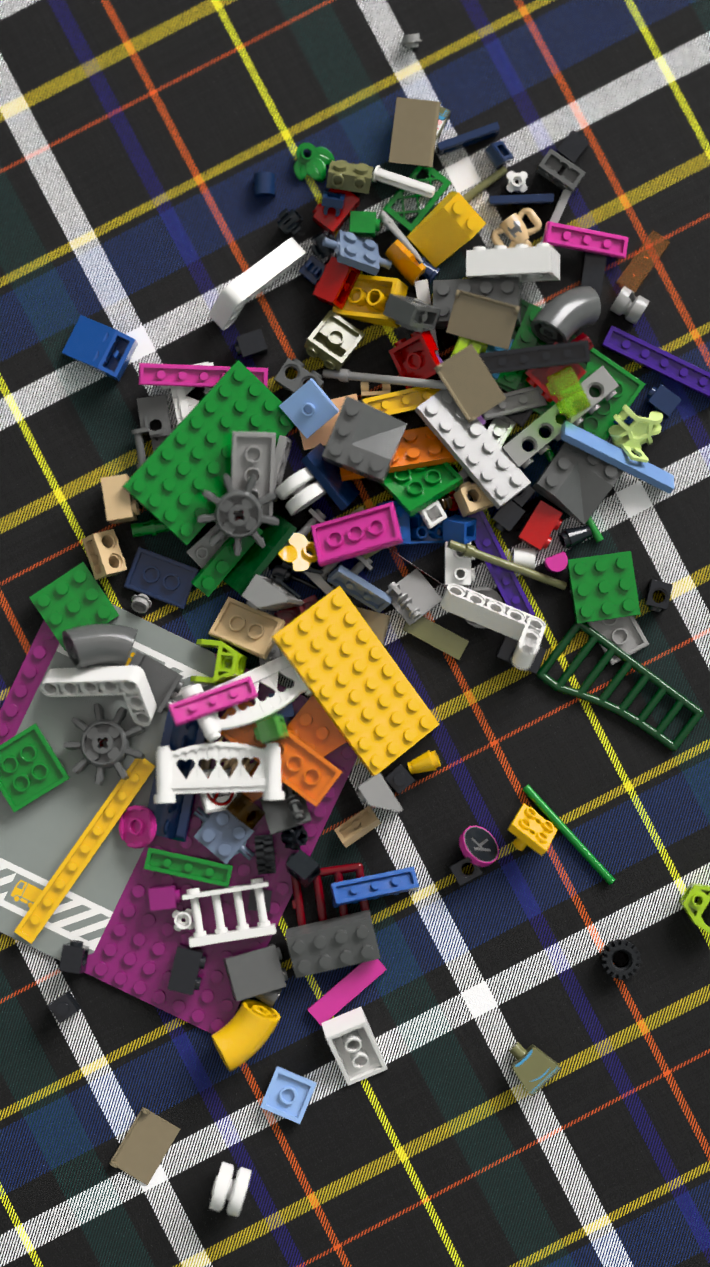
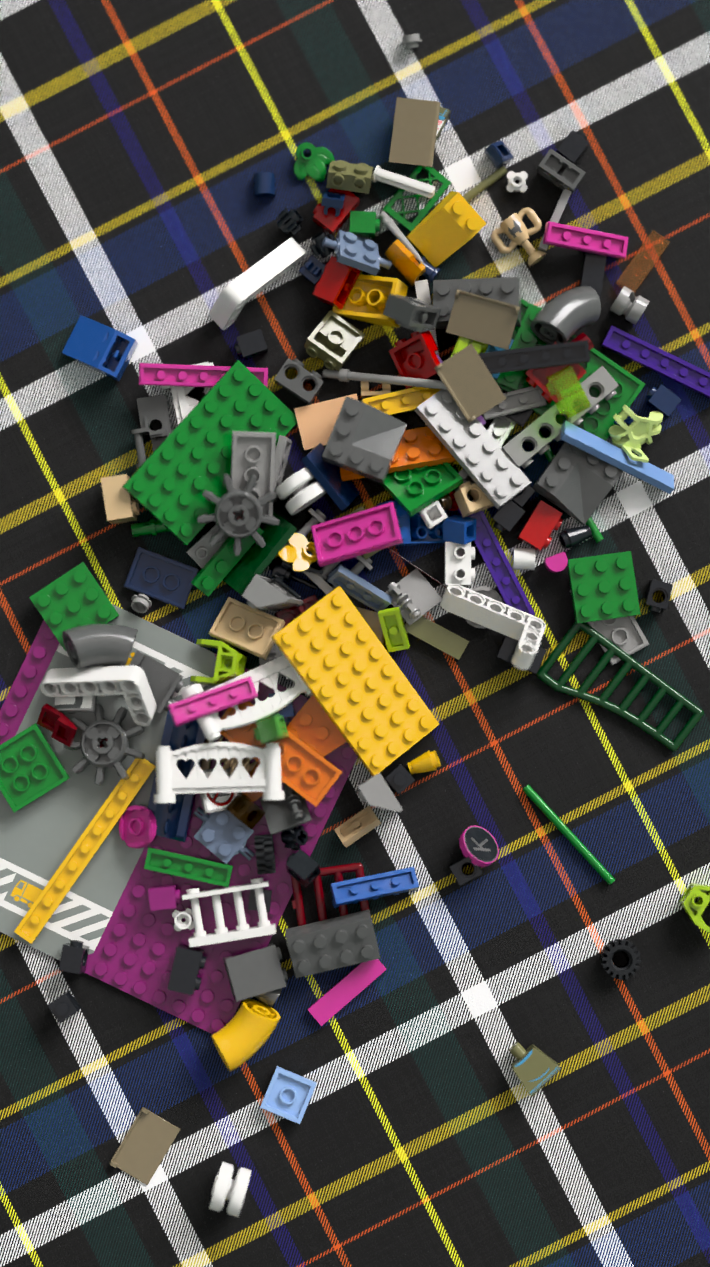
tan brick [82,529,127,580] -> none
light blue plate [279,378,340,439] -> none
white slope [321,1007,388,1086] -> none
dark blue tile [436,121,500,156] -> none
olive bar [447,539,567,590] -> none
white brick [466,243,560,282] -> none
dark blue tile [488,193,554,206] -> none
yellow plate [507,803,558,856] -> none
none -> dark red slope [37,703,77,747]
none -> slope [53,696,96,714]
none -> lime plate [378,607,410,653]

